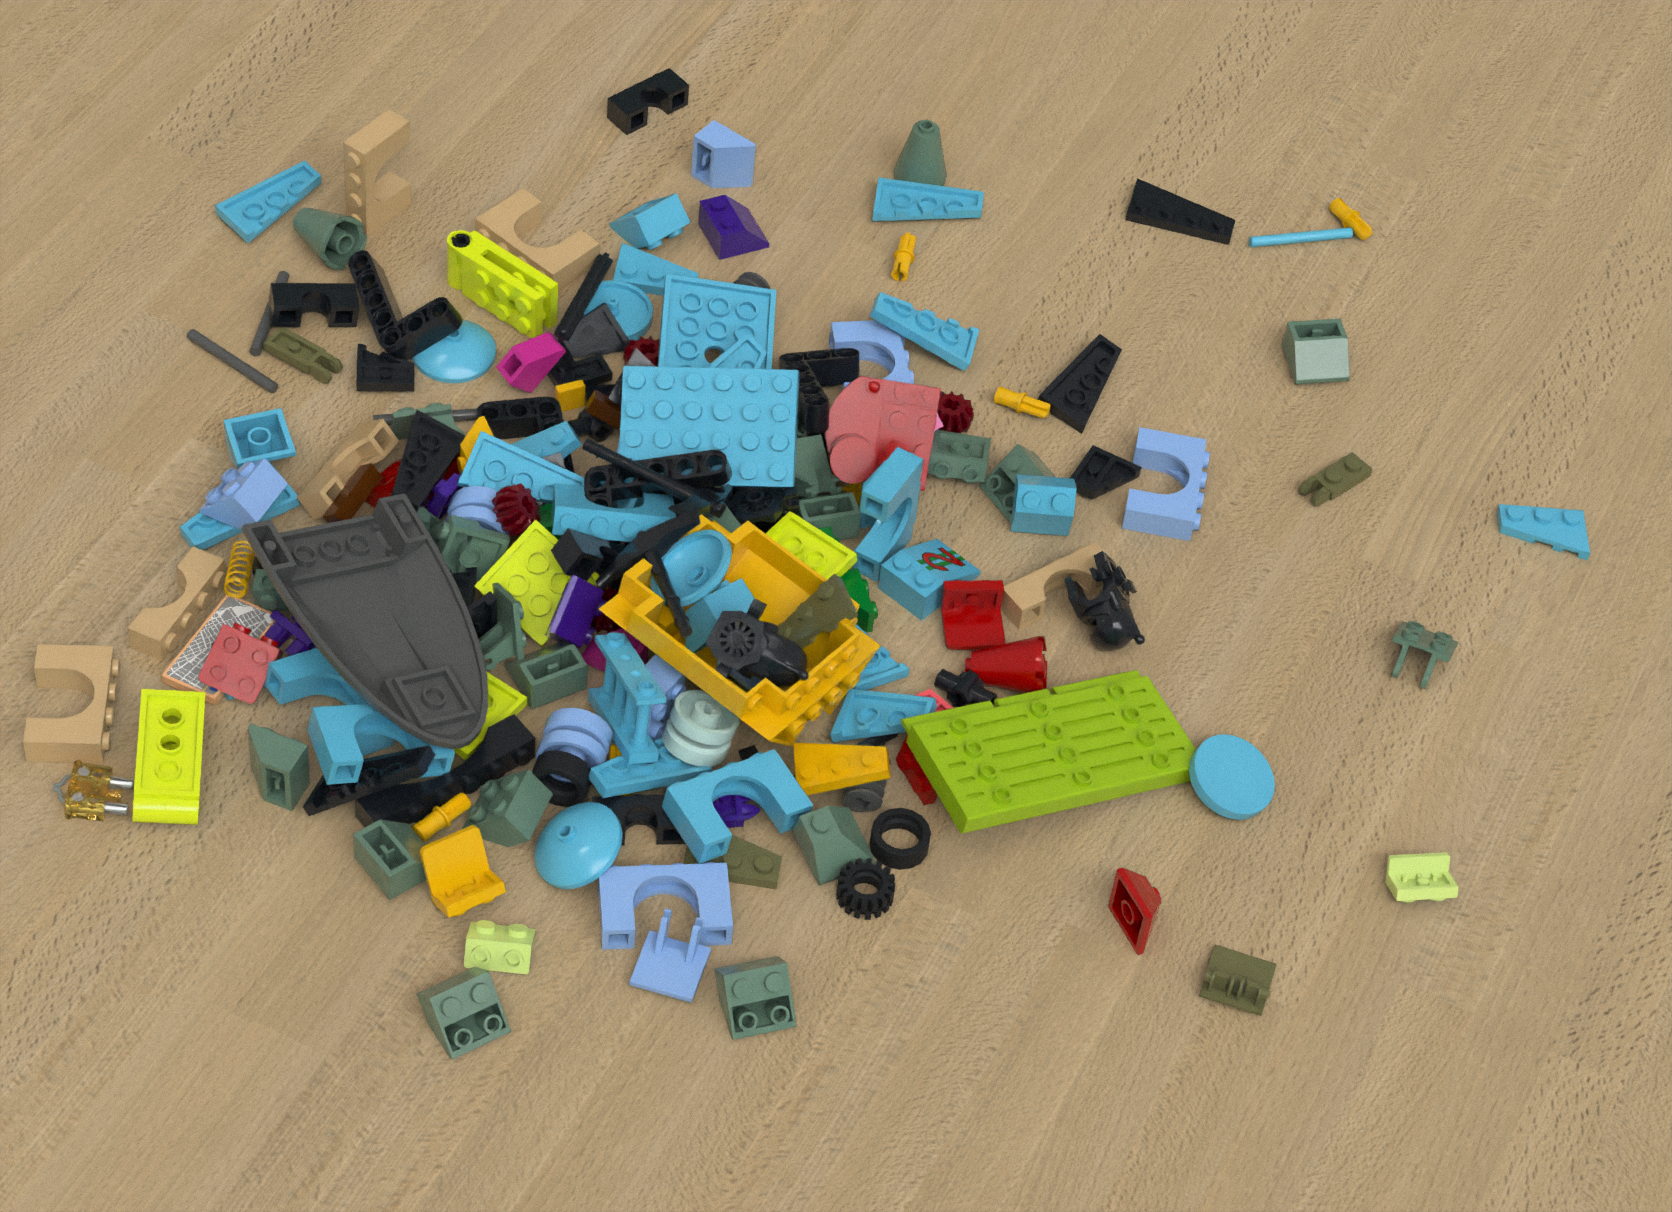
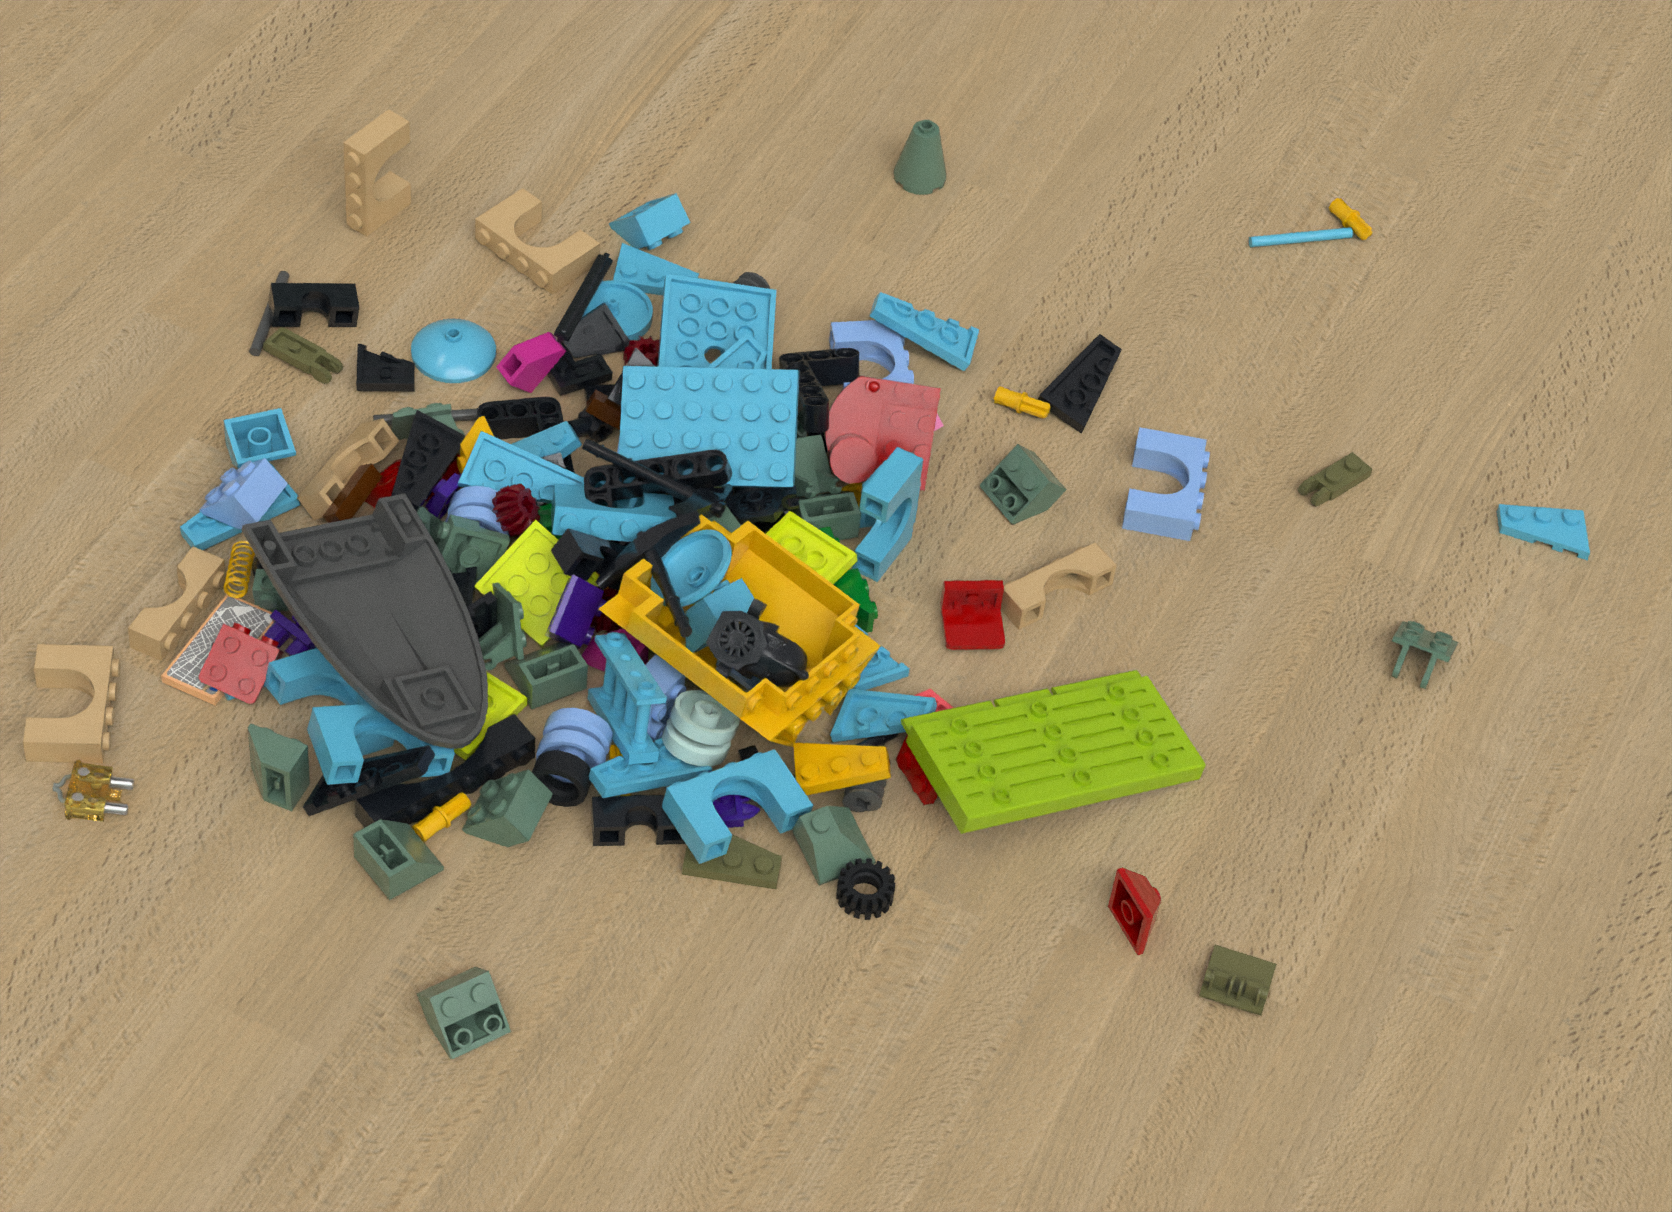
neon yellow hinge [132,689,206,825] -> none
dark grey bar [187,329,278,393] -> none
medium azure wing [215,160,321,243] -> none
sand green cone [293,208,367,270] -> none
black beam [348,250,463,360] -> none
yellow bracket [420,825,506,918] -> none
neon yellow hinge [447,230,558,339] -> none
yellowish green bracket [464,920,536,974] -> none
medium azure dish [534,802,623,889] -> none
yellow tile [555,380,586,412] -> none
light blue arch [597,862,733,950] -> none
black arch [607,68,689,135] -> none
light blue plate [629,908,711,1003] -> none
light blue slope [691,120,756,188] -> none
dark purple slope [698,195,769,260] -> none
sand green slope [714,956,797,1040] -> none
olive wing [778,574,858,649] -> none
black tyre [869,808,931,870] -> none
medium azure wing [872,177,984,221] -> none
medium azure slope [878,539,981,621] -> none
yellow axle [891,232,917,281] -> none
sand green plate [928,430,991,483] -> none
black axle [934,669,997,708] -> none
dark red gear [937,391,974,433] -> none
red cone [965,636,1047,693] -> none
medium azure slope [1010,474,1077,536] -> none
black helmet [1065,551,1145,651] -> none
black wing [1070,445,1142,499] -> none
black wing [1125,178,1236,245] -> none
medium azure piece [1189,734,1275,820] -> none
slope [1282,318,1350,384] -> none
yellowish green bracket [1385,852,1459,903] -> none

